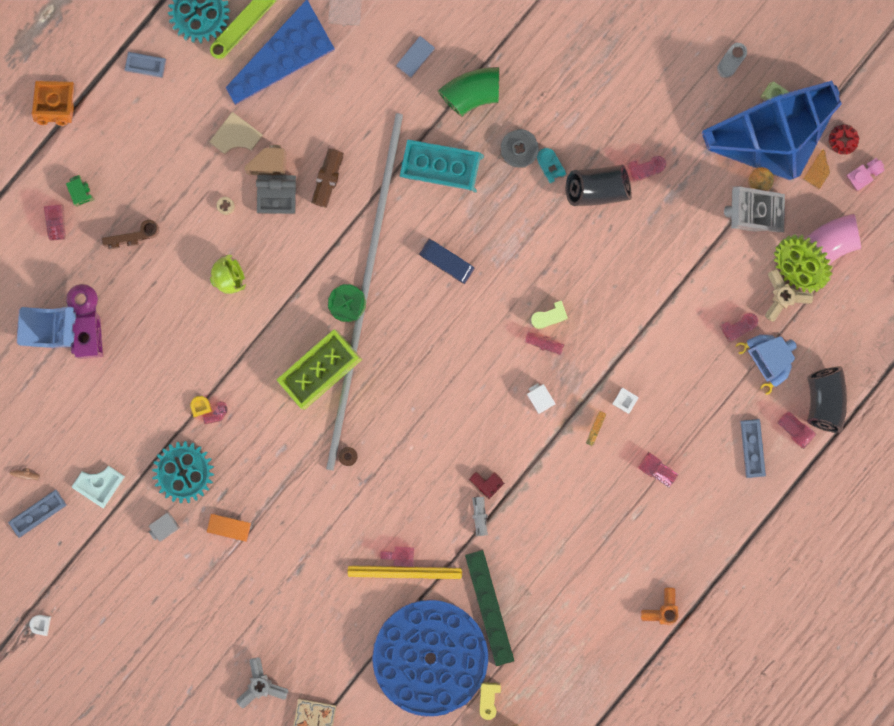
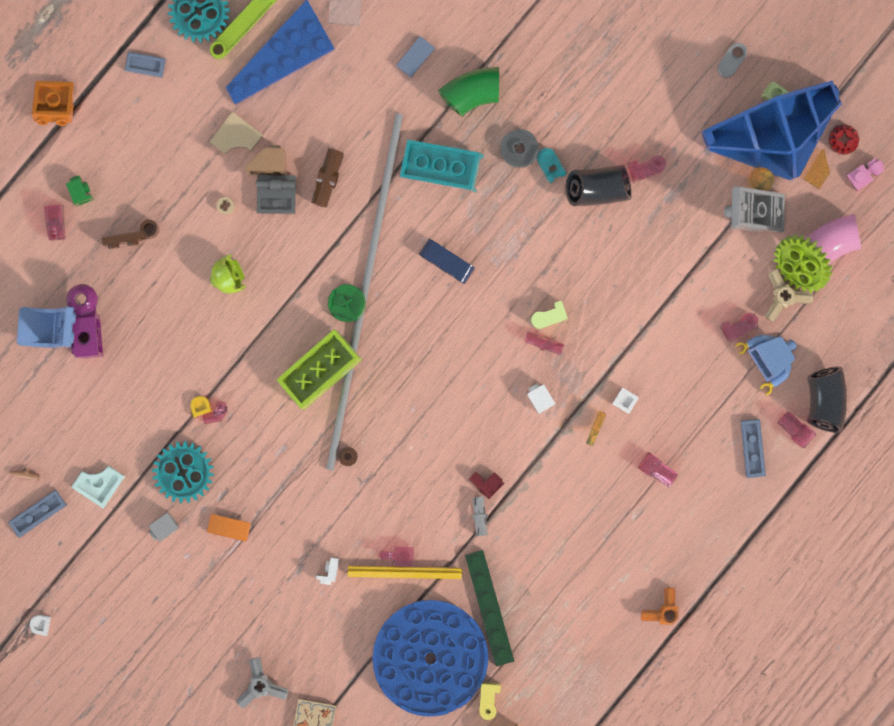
none -> white bracket [316,557,339,585]

